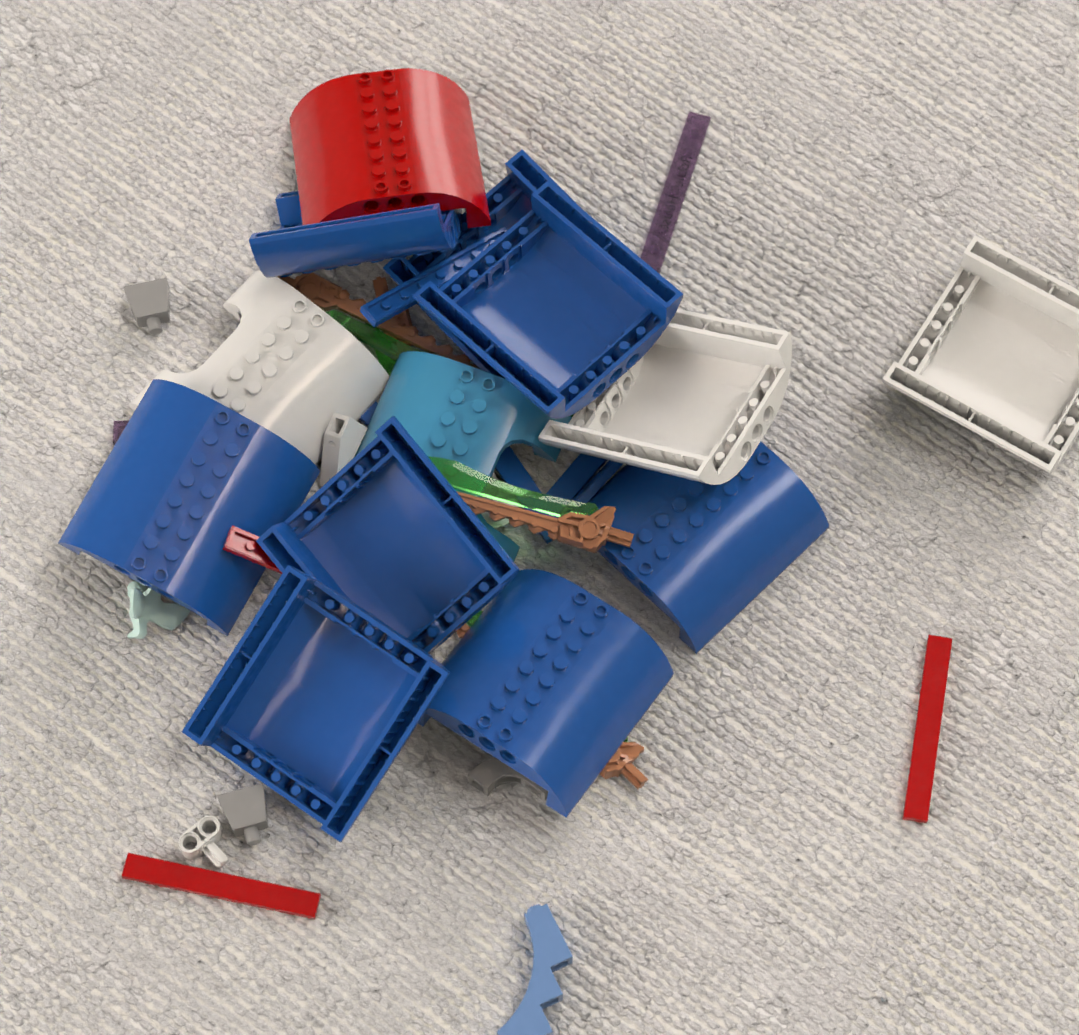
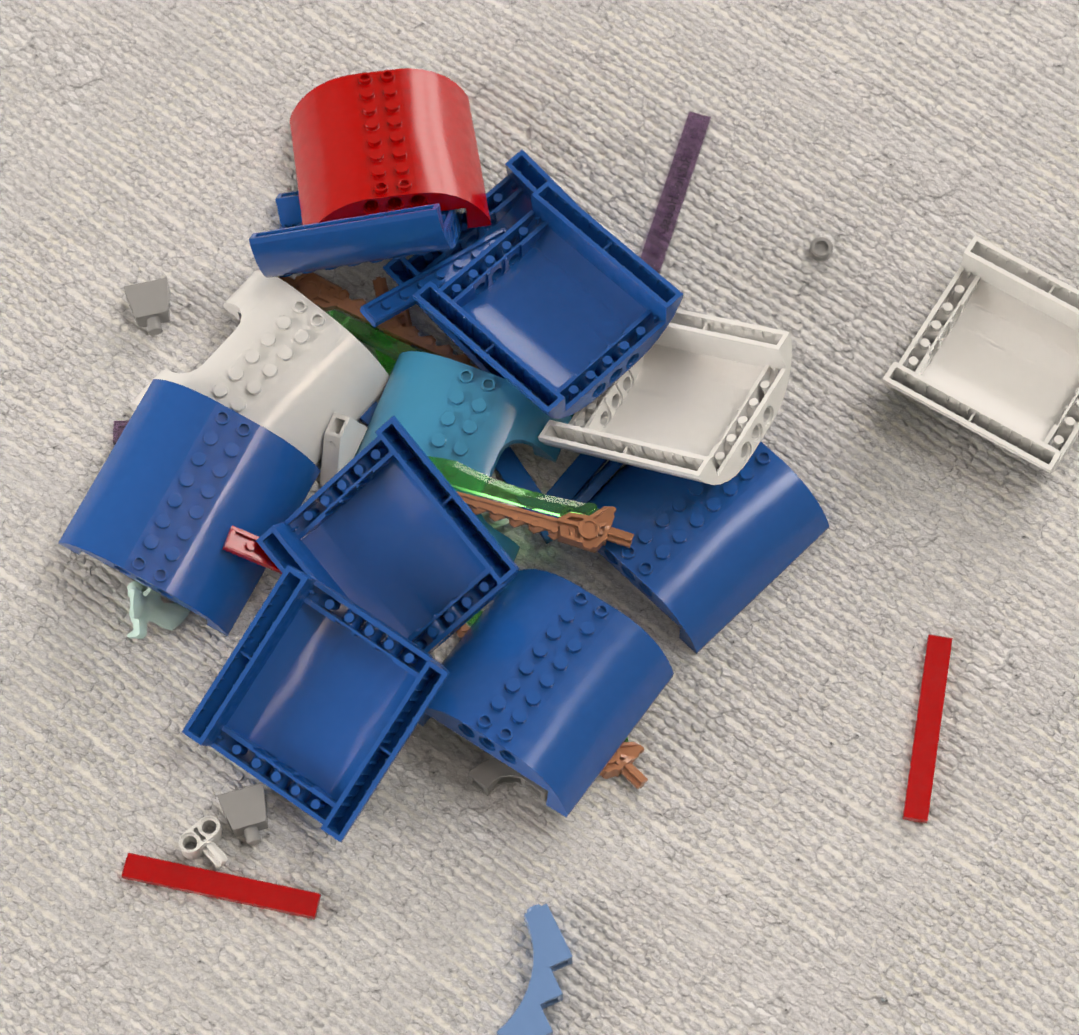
none -> light grey tile [809,237,833,261]

